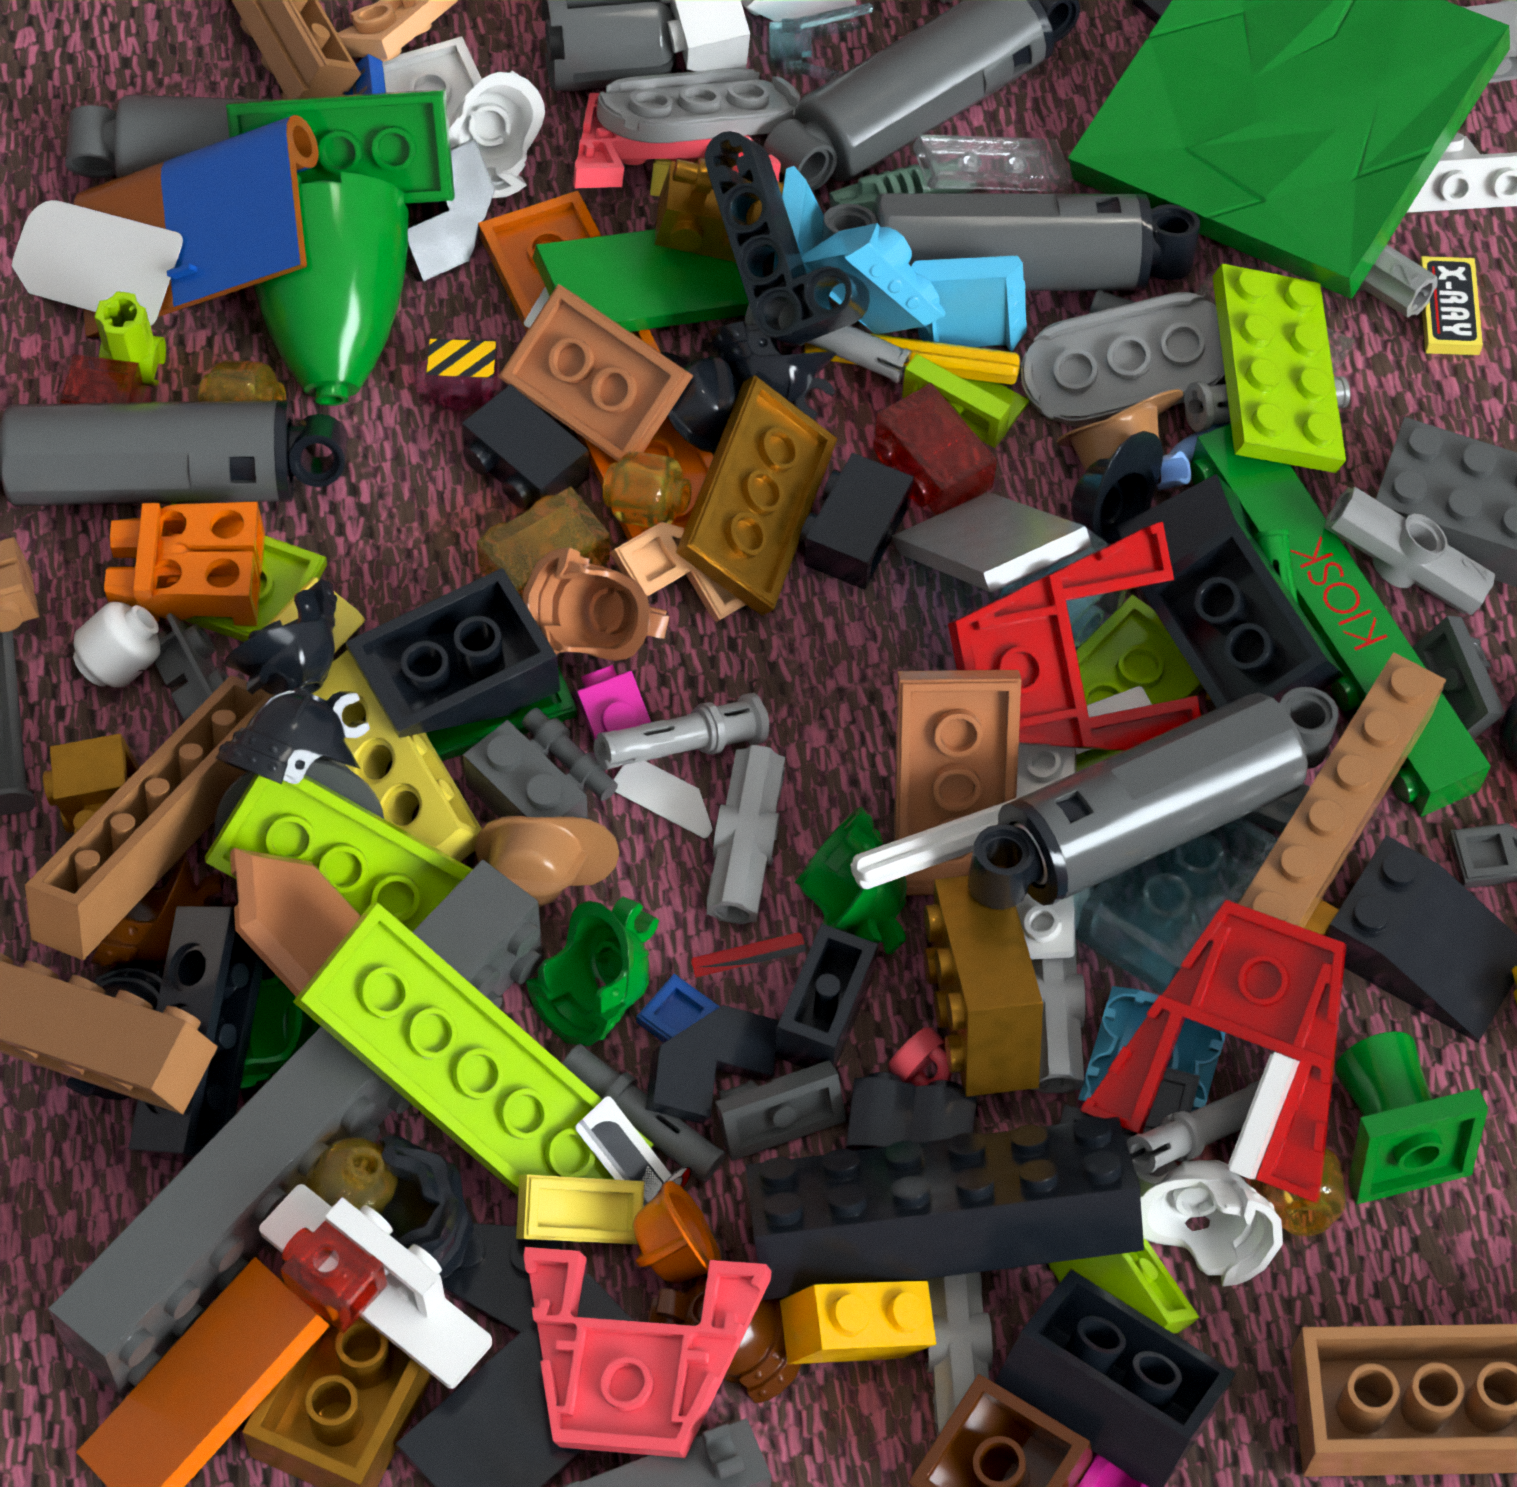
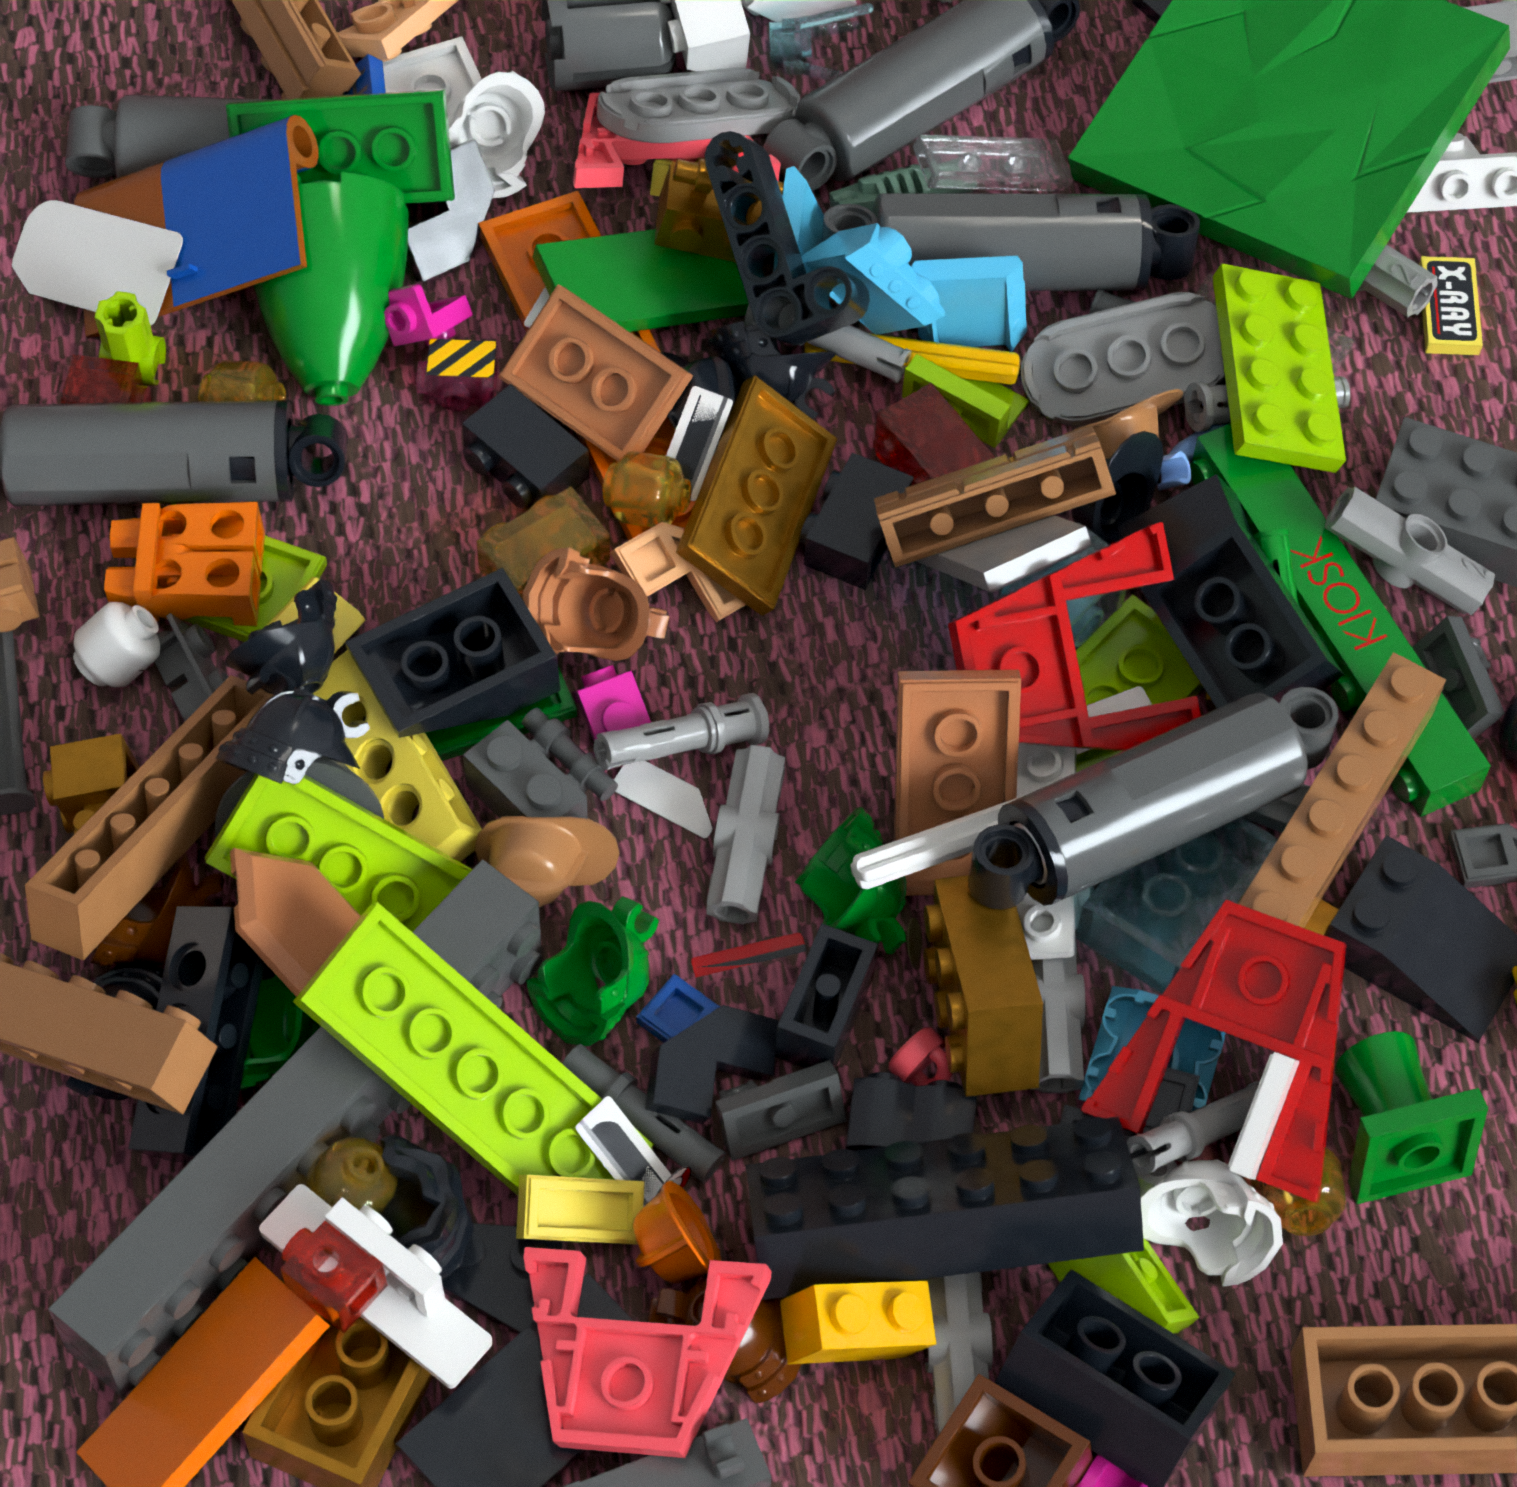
none -> dark pink bracket [384,284,473,346]
none -> sticker [655,386,733,501]
none -> medium nougat brick [874,426,1116,568]
none -> olive sticker [908,918,922,970]

